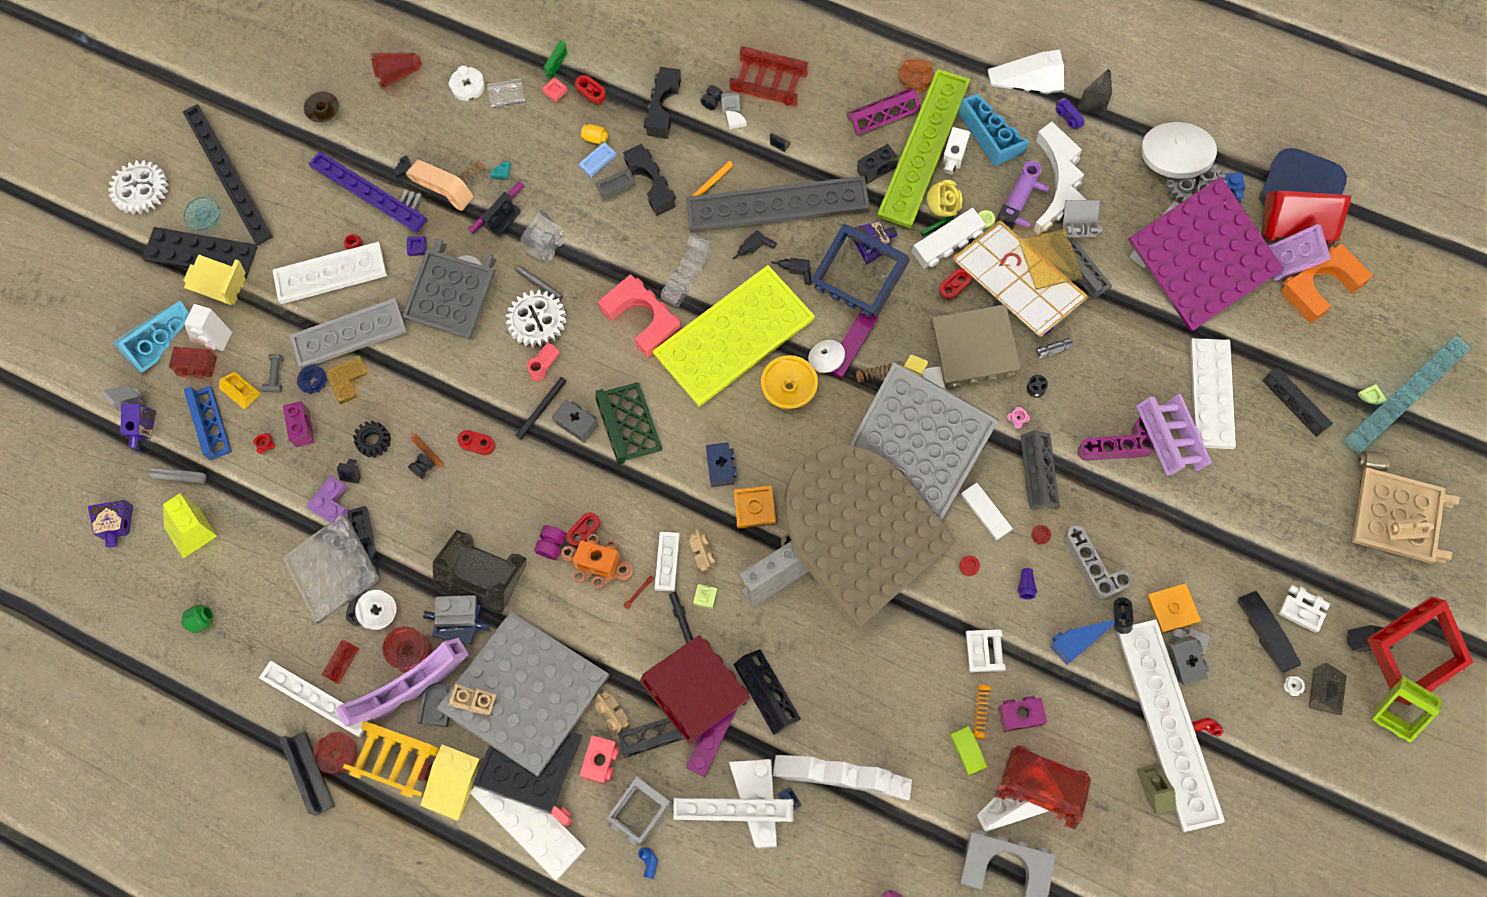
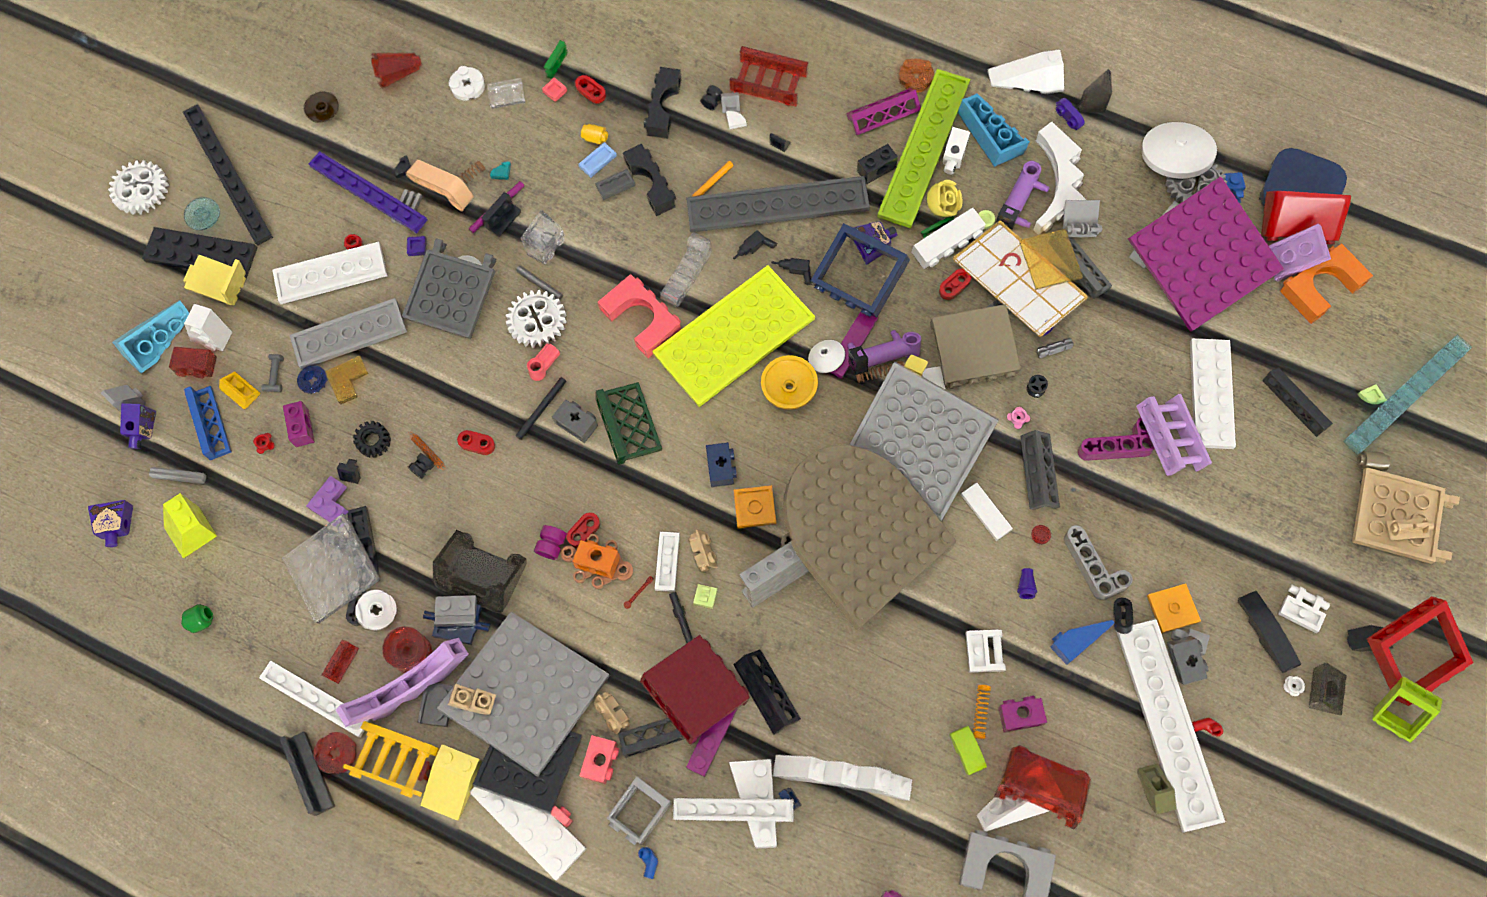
red tile [959,556,980,576] -> none
none -> medium lavender piece [847,330,921,375]

